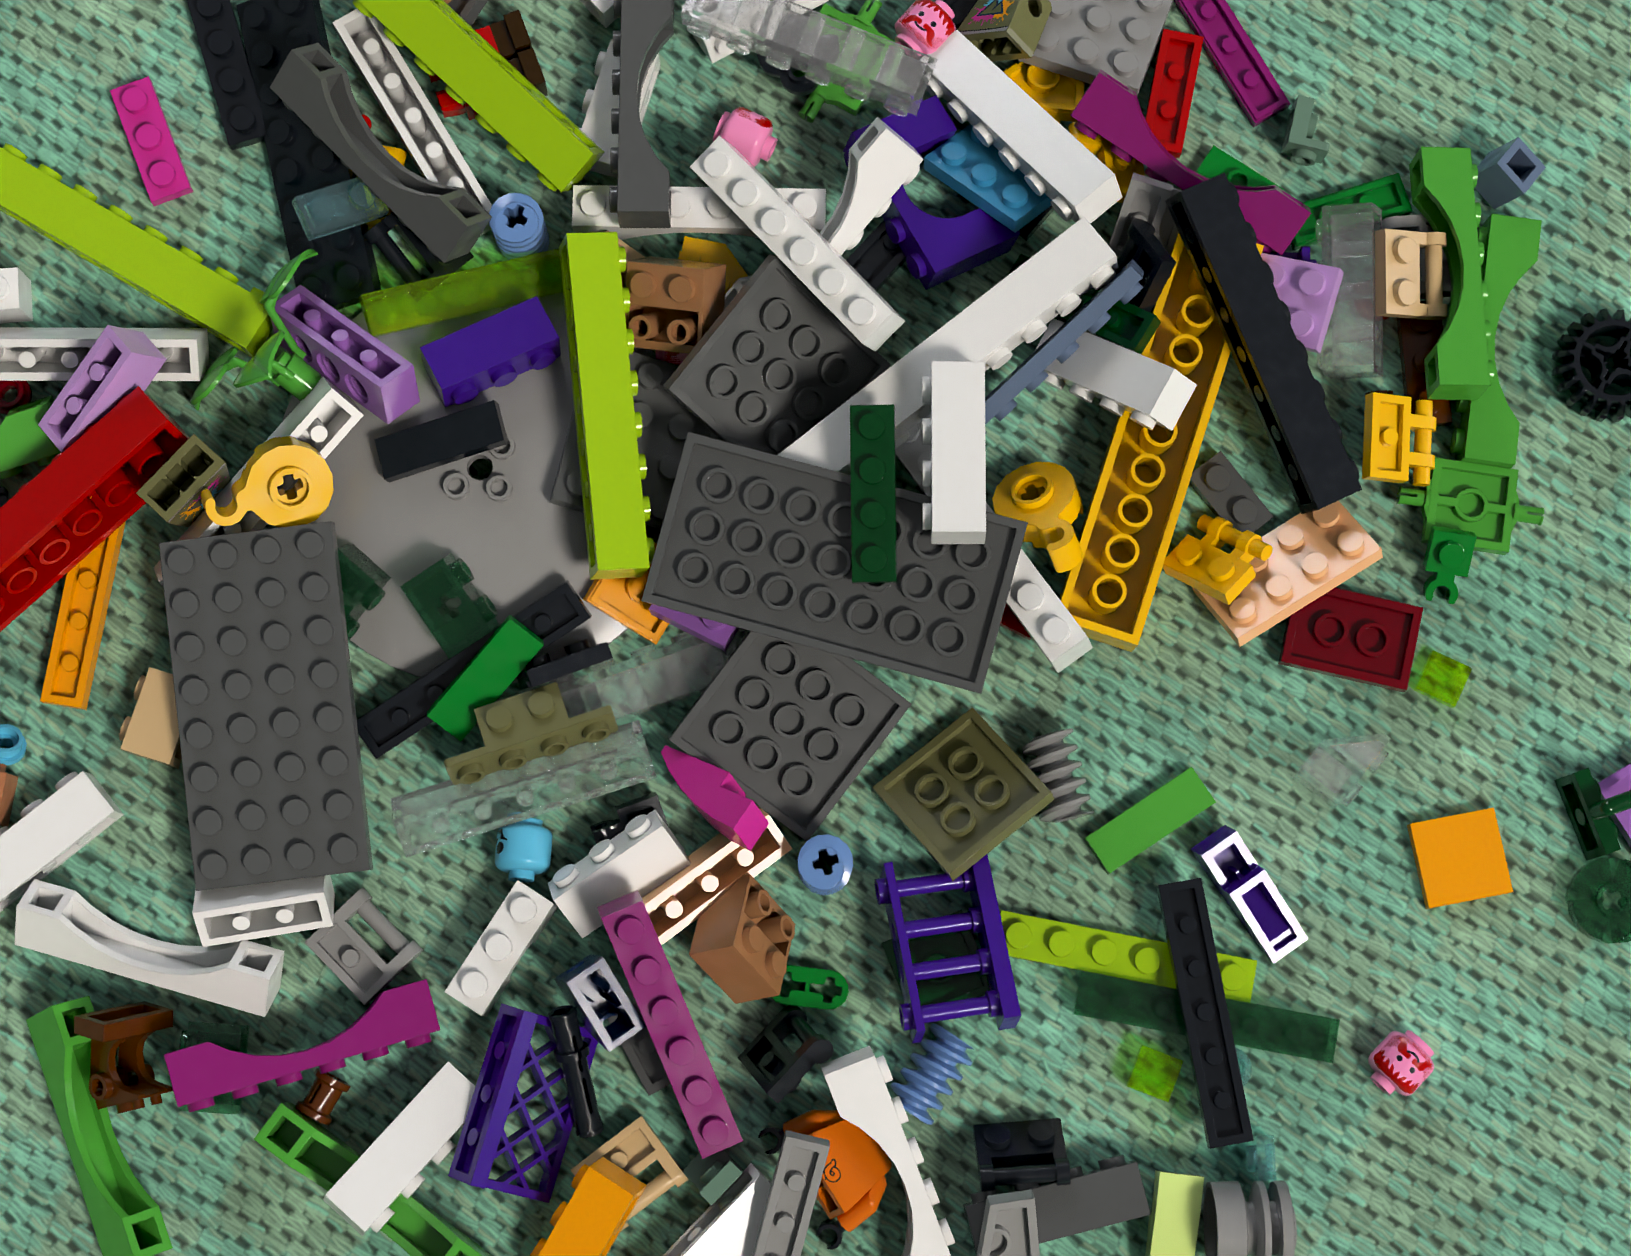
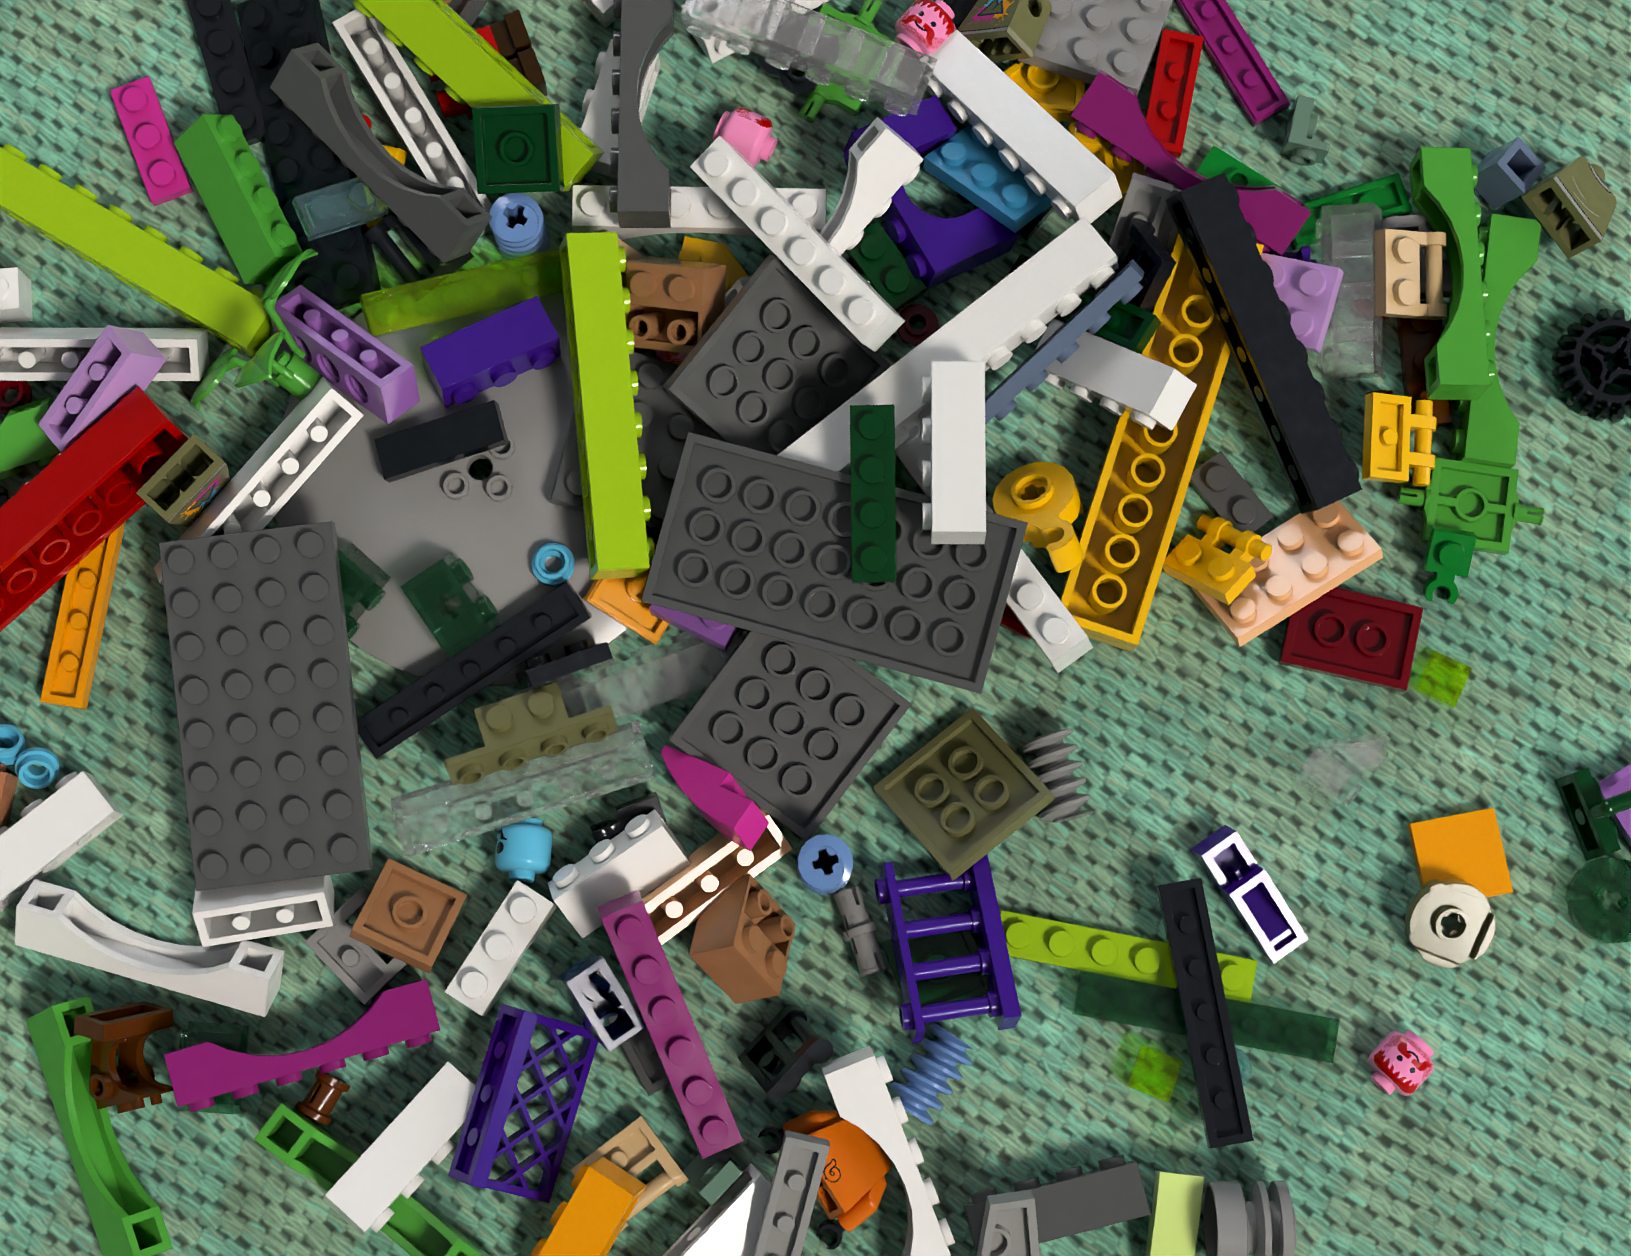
tan brick [119,667,182,769] -> none
yellow piece [201,436,334,528] -> none
green tile [427,615,544,742] -> none
black pin [548,1005,604,1138] -> none
green beam [771,965,849,1010] -> none
black plate [973,1118,1071,1192] -> none
bright green tile [1084,767,1216,874] -> none
clear light blue plate [1245,1135,1276,1181] -> none
none -> medium azure plate [15,747,60,789]
none -> bright green brick [174,114,303,285]
none -> medium nougat plate [349,858,467,973]
none -> dark green plate [472,104,564,194]
none -> medium azure plate [531,543,575,586]
none -> light grey pin [833,886,887,978]
none -> dark green plate [845,221,927,312]
none -> dark red plate [897,304,938,347]
none -> plate [1405,879,1496,968]
none -> olive torso [1521,156,1617,259]

